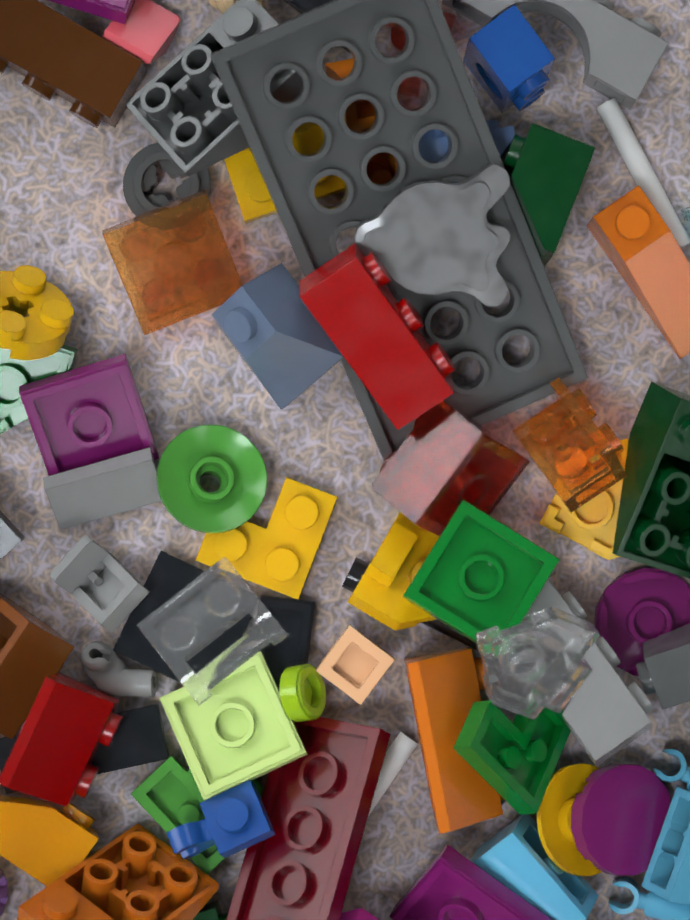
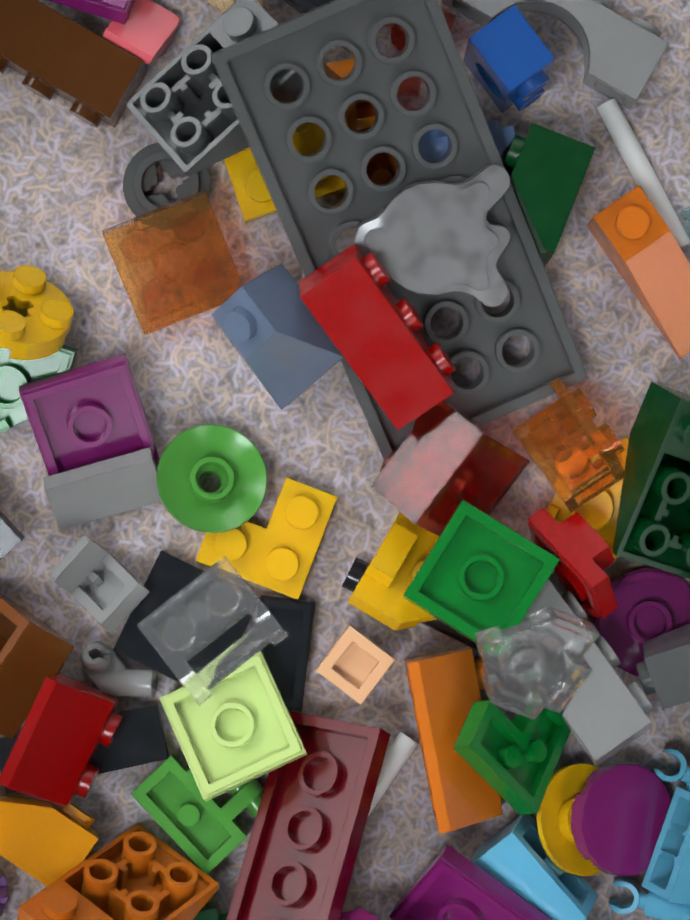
blue plate [167,780,276,860] -> none
lime tile [279,664,326,722] -> none
none -> red plate [527,508,618,618]

